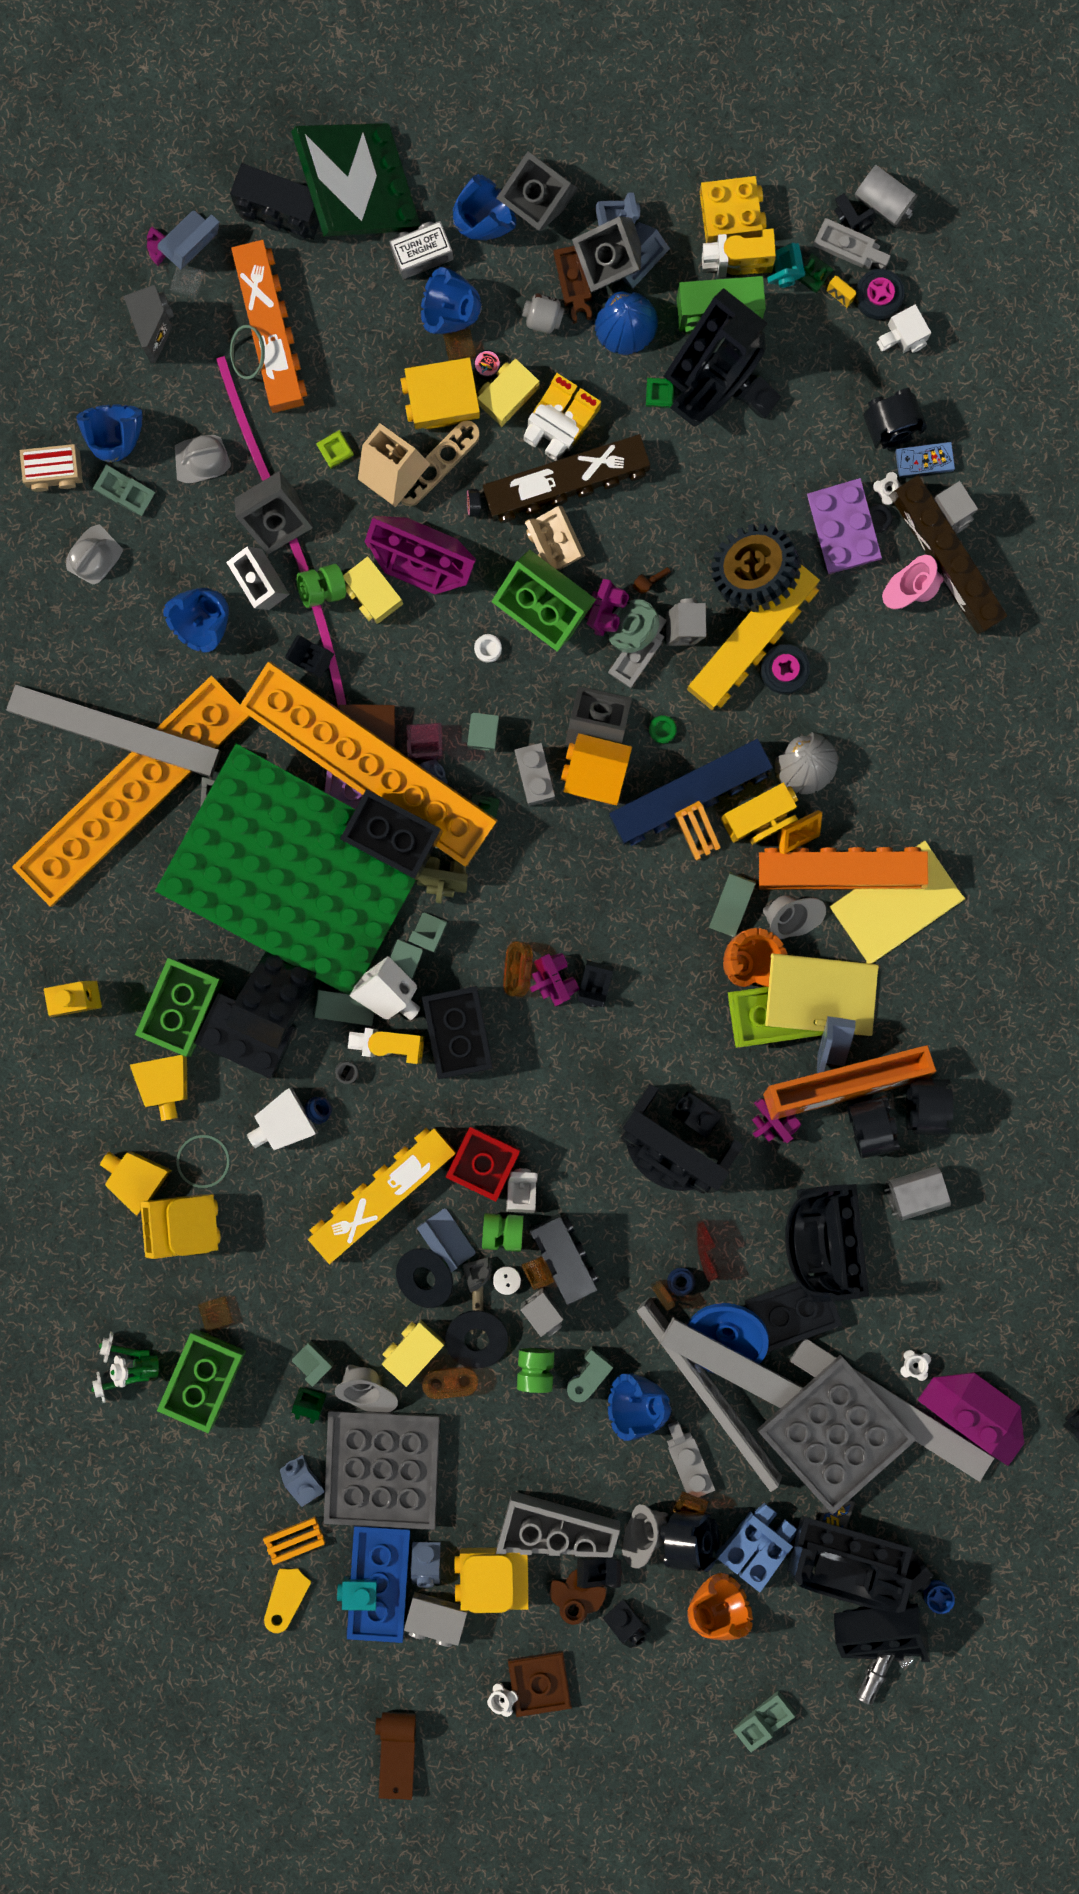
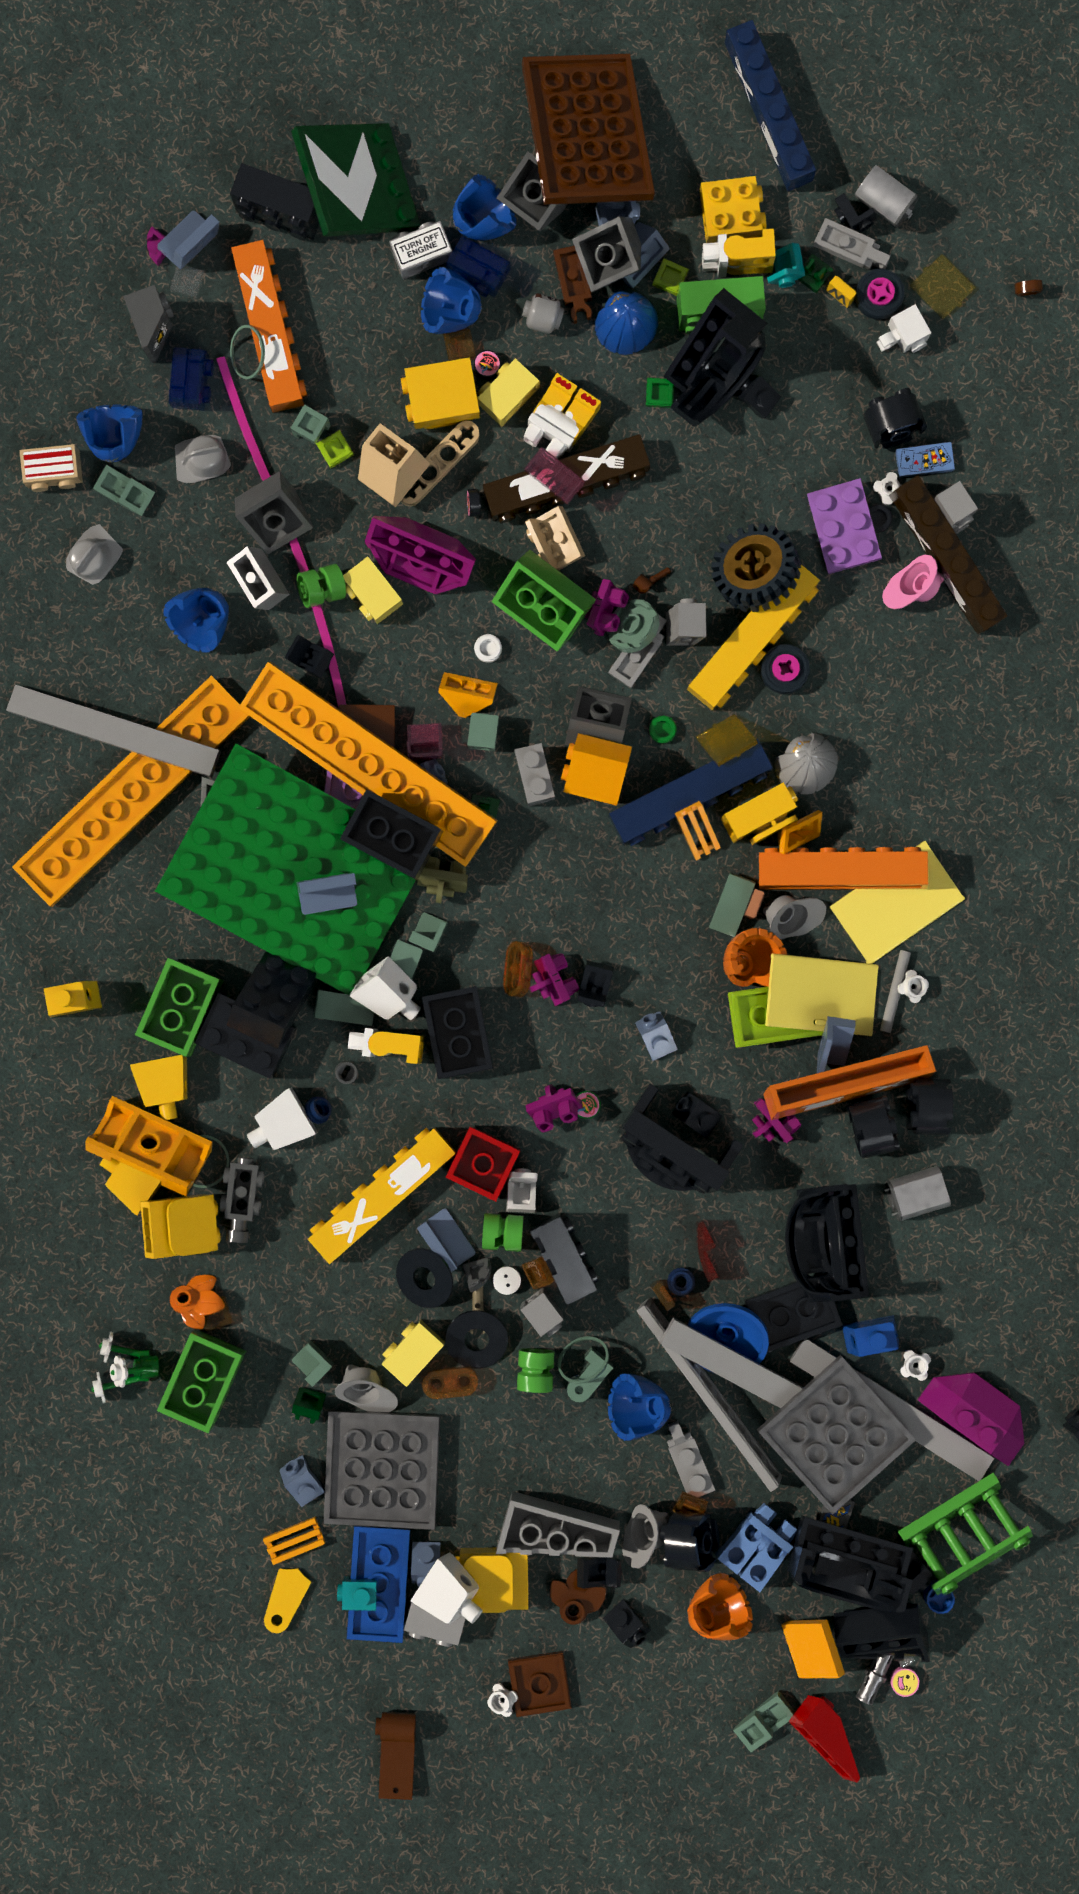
none -> light orange piece [85,1096,212,1196]
none -> clear blue brick [168,347,214,411]
none -> orange plate [170,1274,225,1329]
none -> dark grey brick [220,1157,265,1243]
none -> sand green panel [291,404,331,444]
none -> sand blue panel [297,872,357,915]
none -> white torso [411,1552,483,1624]
none -> light orange slope [438,672,498,718]
none -> clear blue brick [446,236,511,297]
none -> reddish brown plate [522,54,655,205]
none -> clear pink tile [524,447,585,505]
none -> magenta hips [525,1084,583,1133]
none -> sand green piece [558,1336,609,1384]
none -> tile [576,1091,601,1119]
none -> sand blue bracket [635,1012,678,1061]
none -> lime tile [653,259,689,296]
none -> clear yellow piece [695,714,758,766]
none -> dark blue brick [725,20,816,192]
none -> nougat tile [743,889,765,919]
none -> light orange tile [781,1620,845,1678]
none -> red slope [788,1695,860,1783]
none -> blue torso [842,1315,899,1357]
none -> light grey bar [880,950,911,1033]
none -> tile [890,1666,919,1697]
none -> white plate [898,970,929,1003]
none -> bright green fence [898,1473,1033,1595]
none -> clear yellow piece [910,254,976,320]
none -> reddish brown tile [1014,280,1043,296]

